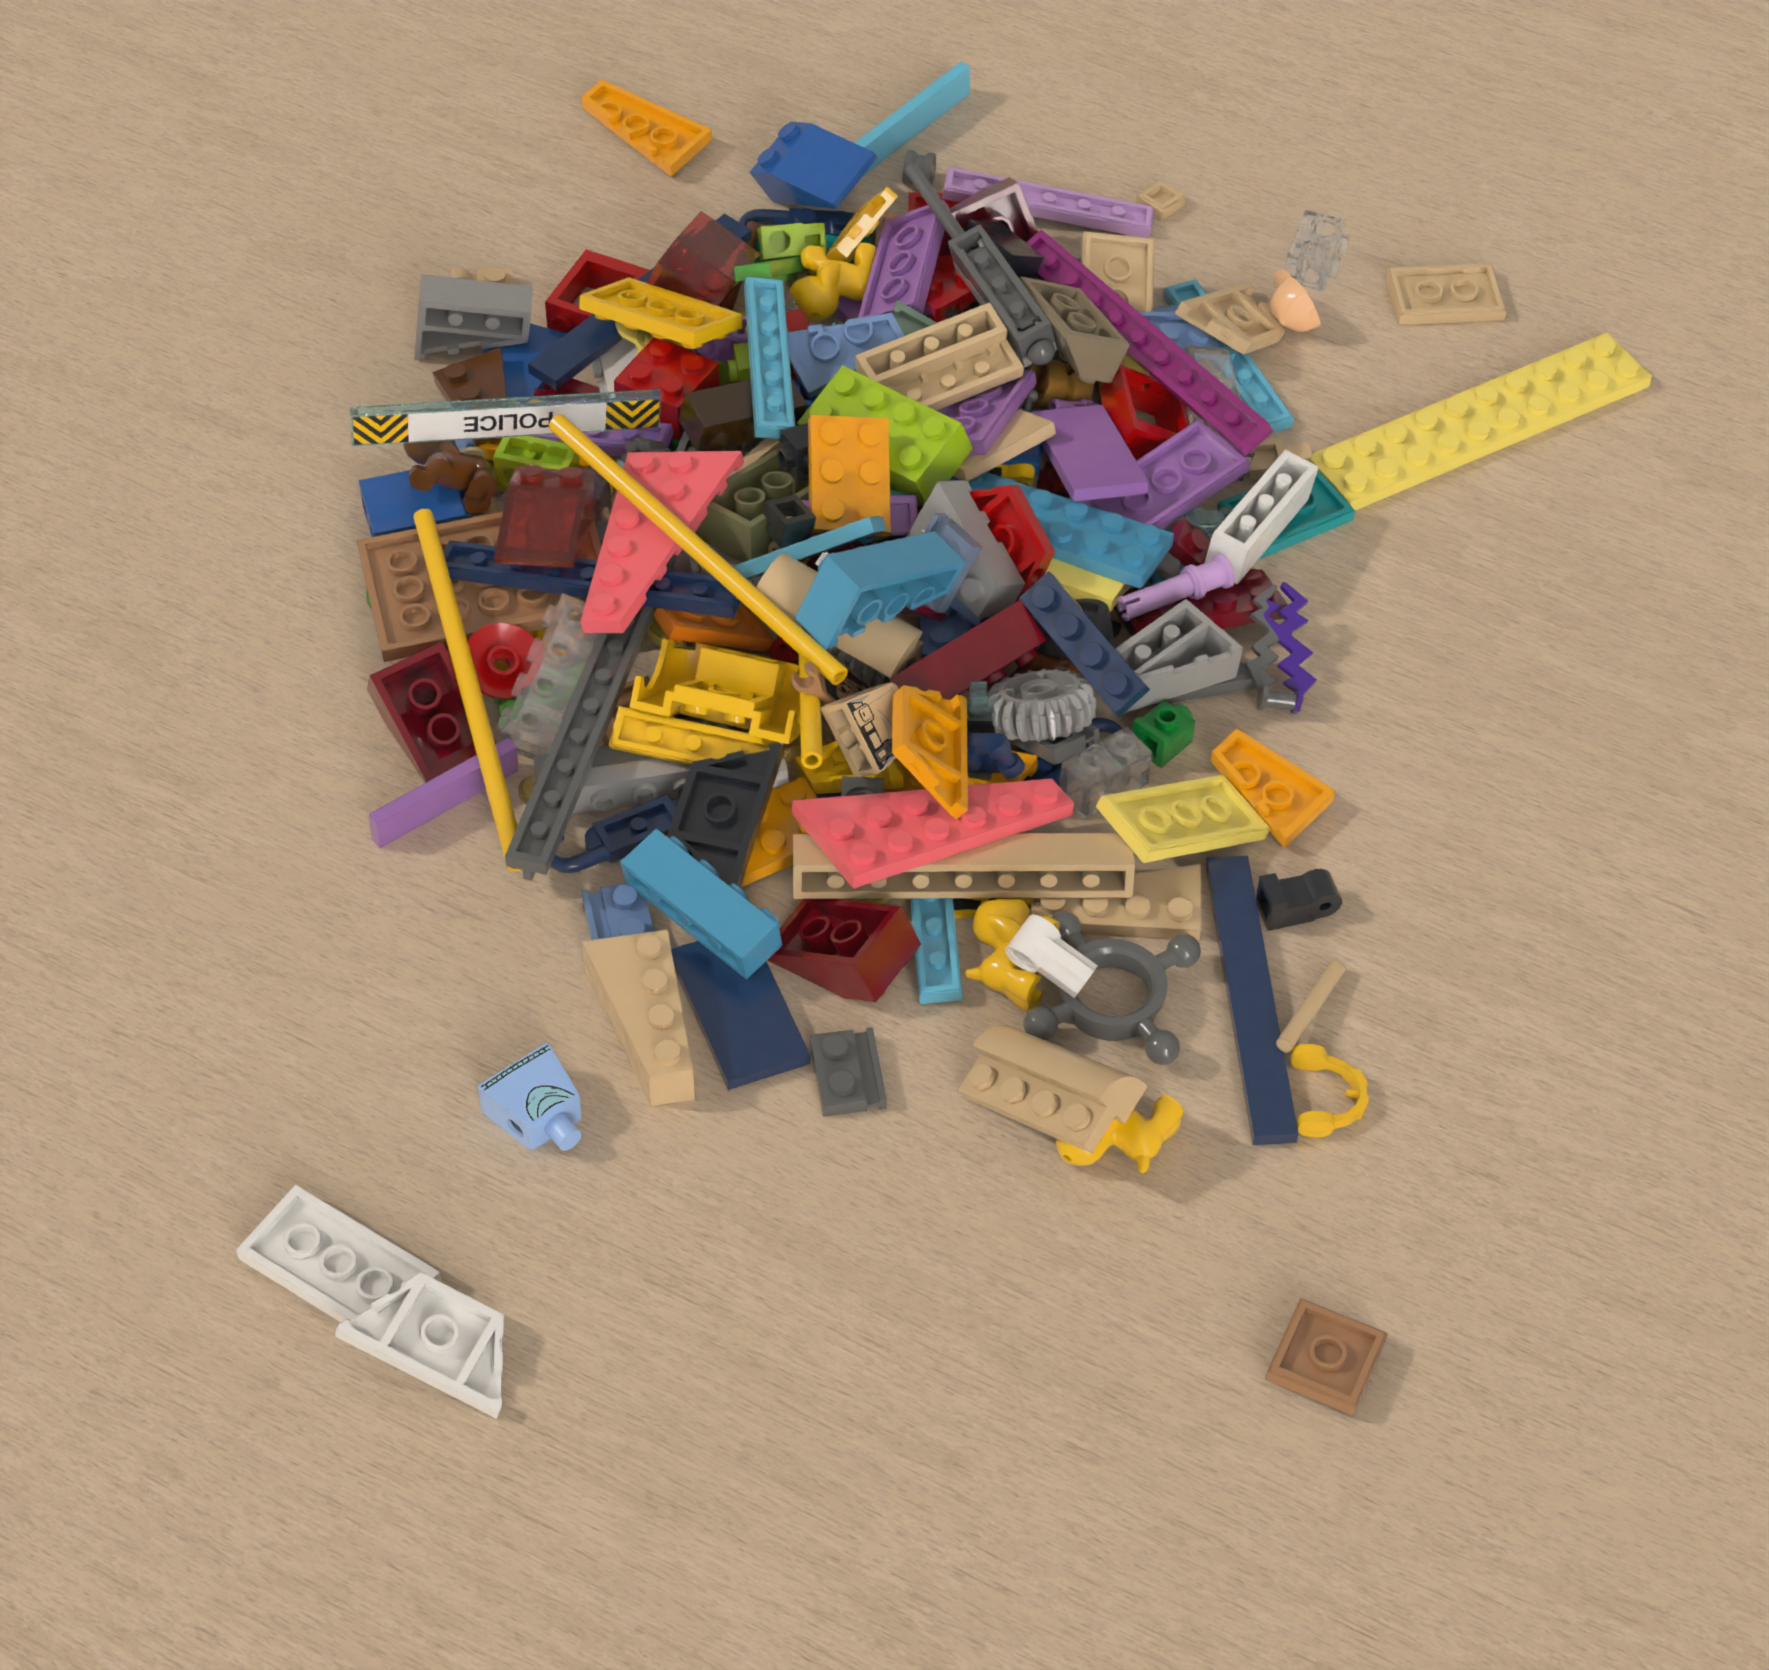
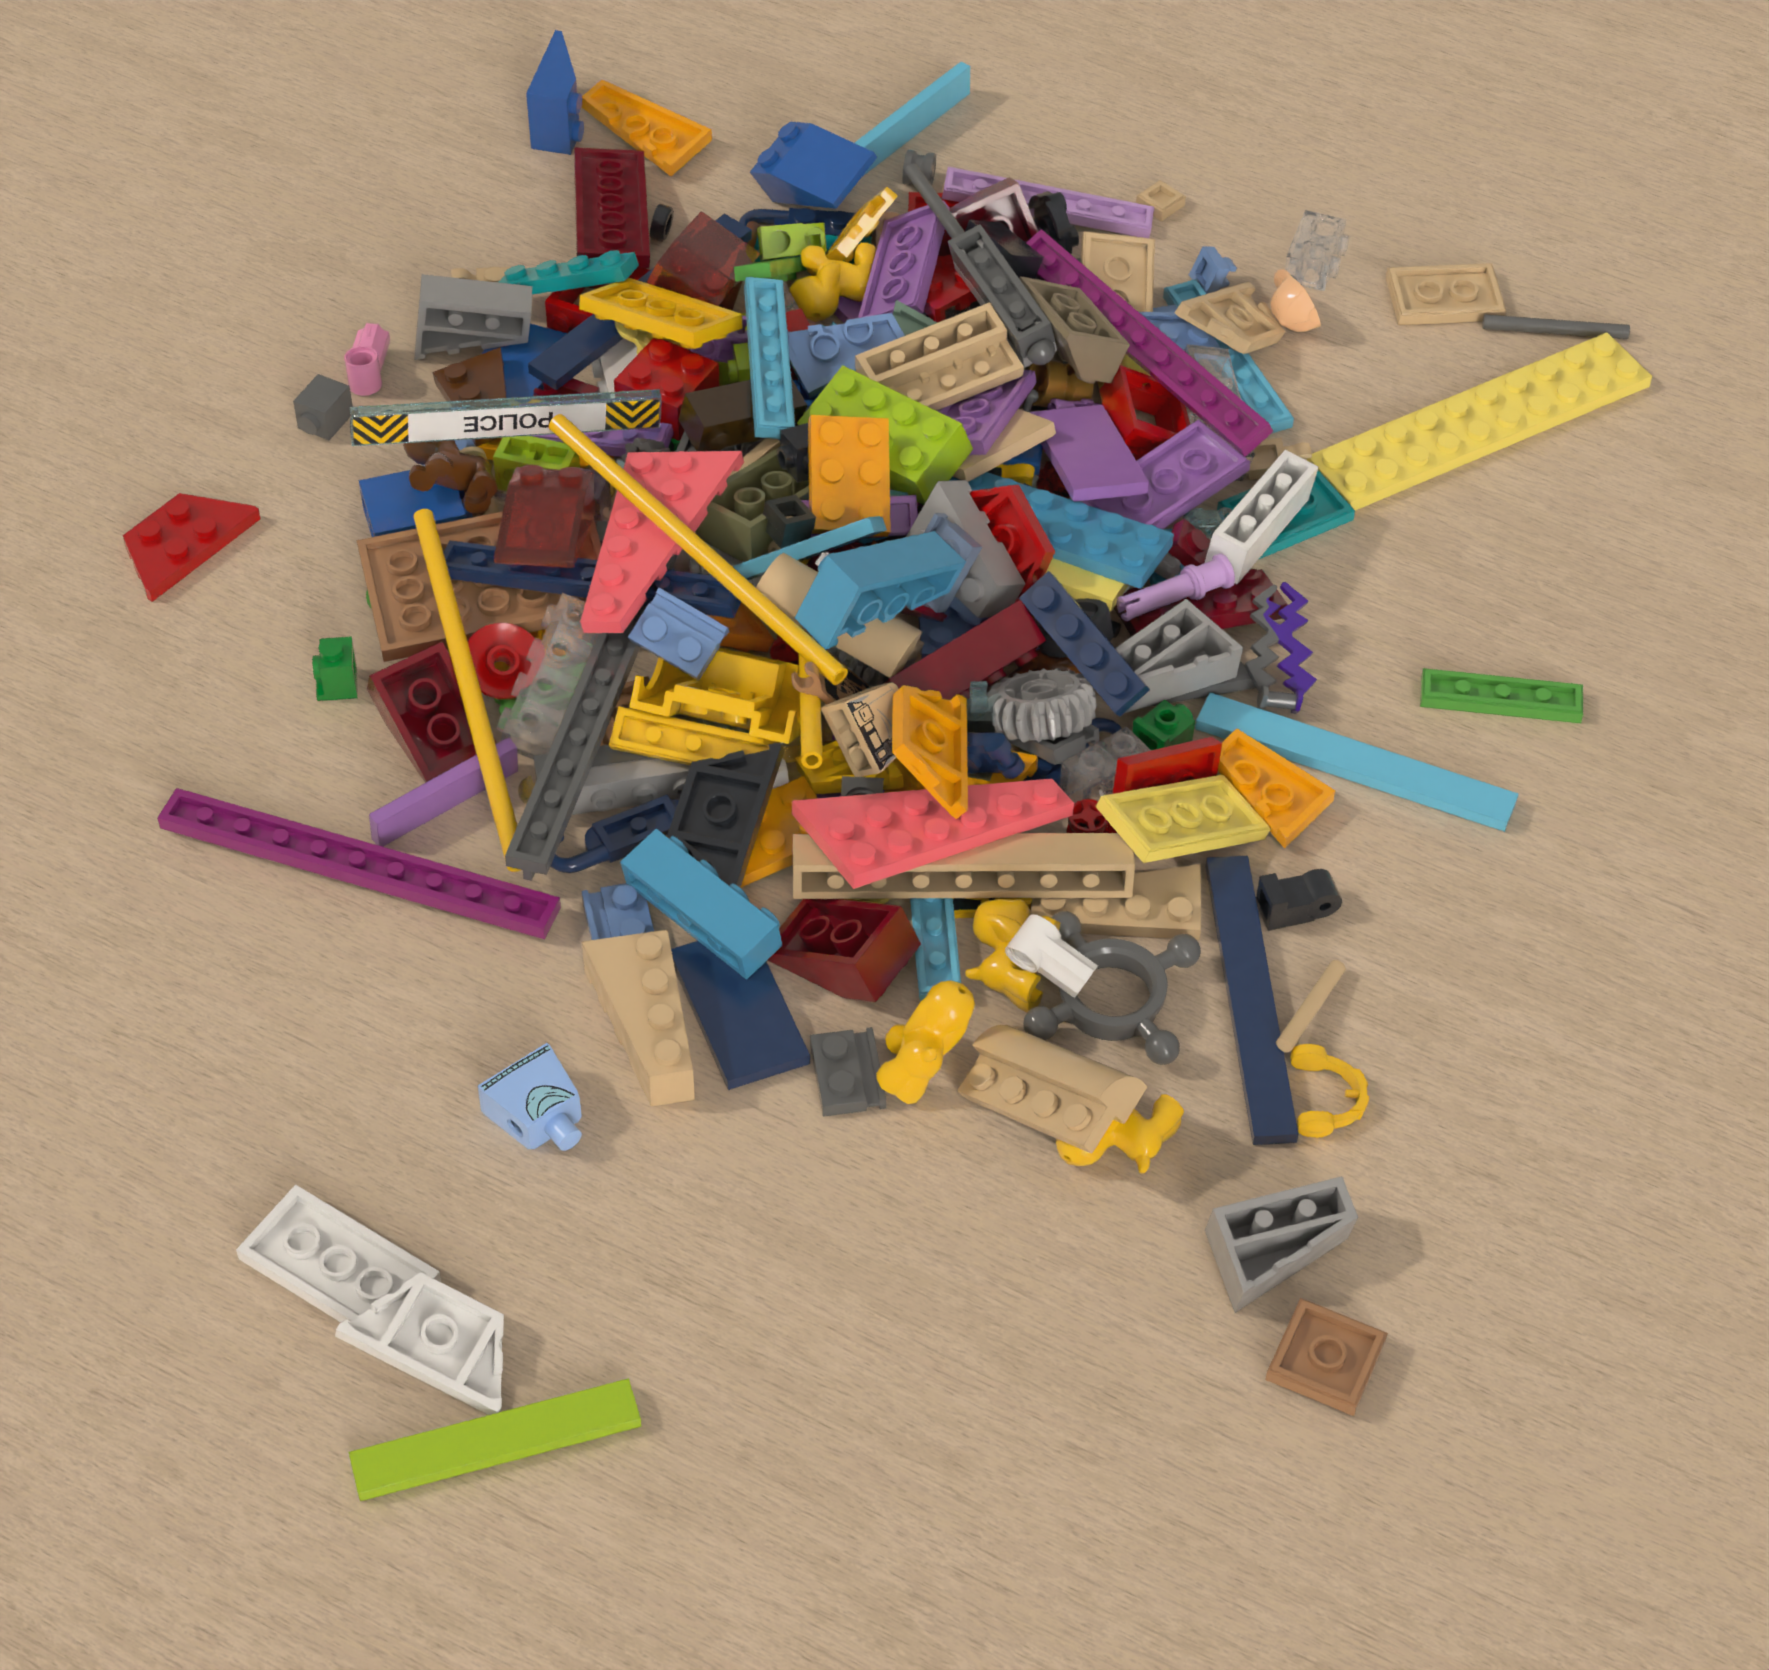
none -> red wing [122,493,261,602]
none -> magenta plate [157,788,561,940]
none -> dark grey brick [293,374,354,441]
none -> green brick [312,636,358,701]
none -> bright pink piece [344,323,390,396]
none -> lime tile [349,1378,641,1501]
none -> teal plate [498,250,639,295]
none -> blue slope [526,30,584,155]
none -> dark red plate [574,147,650,270]
none -> medium blue plate [628,588,730,681]
none -> black tile [649,204,674,241]
none -> yellow animal [876,980,975,1104]
none -> black plate [1028,191,1079,254]
none -> red wheel [1066,799,1109,833]
none -> red wing [1107,737,1222,833]
none -> medium blue tile [1189,246,1237,294]
none -> medium azure tile [1195,692,1519,832]
none -> light grey wedge [1205,1176,1358,1313]
none -> bright green tile [1420,668,1583,724]
none -> dark grey bar [1482,314,1630,339]

